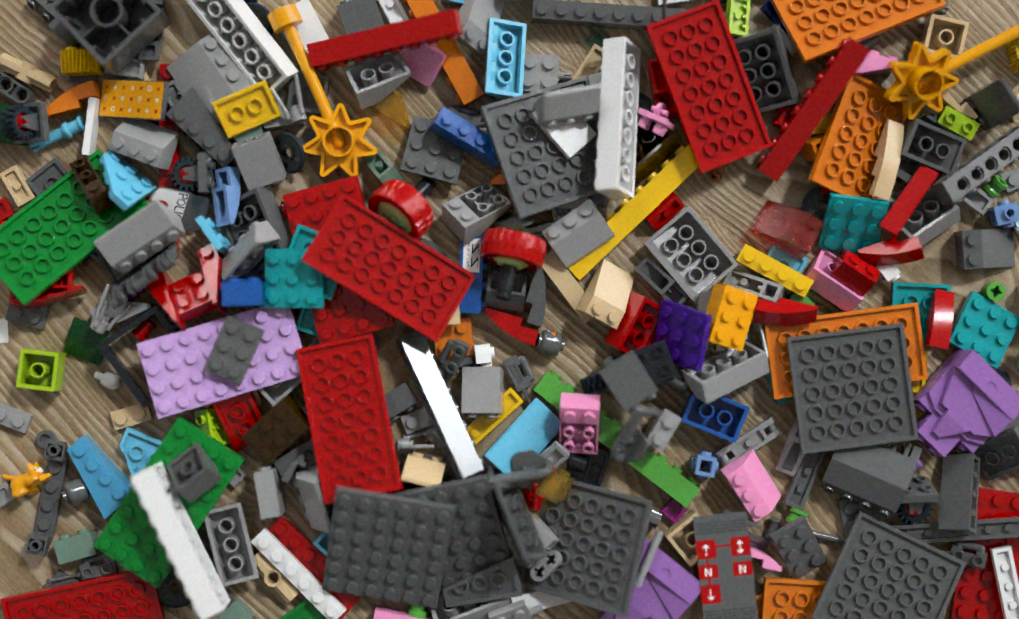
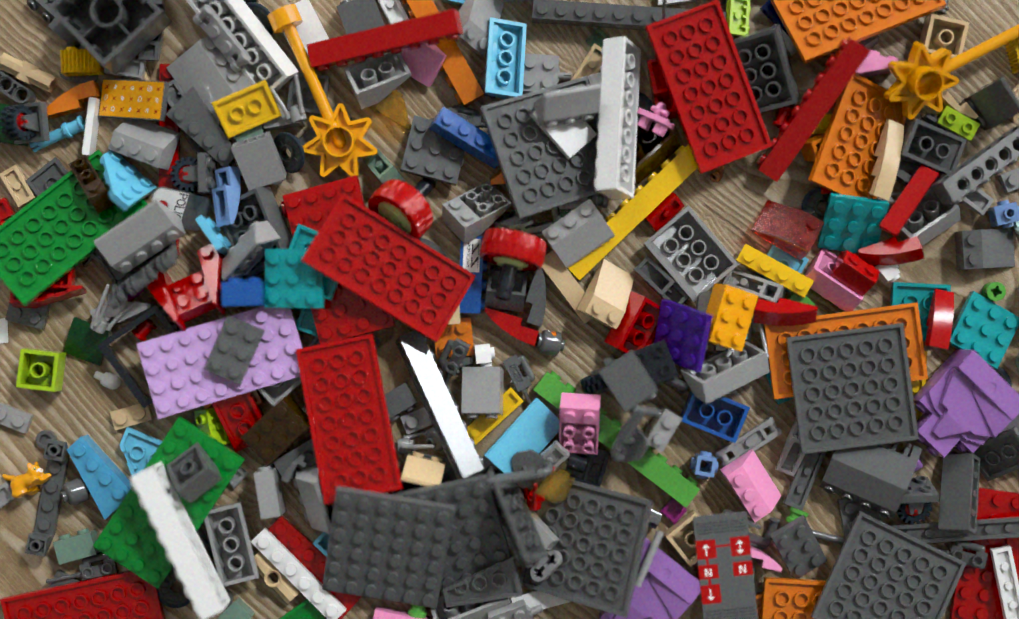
bright green wheel [983,175,1008,198] -> none
none -> light grey plate [193,4,251,72]

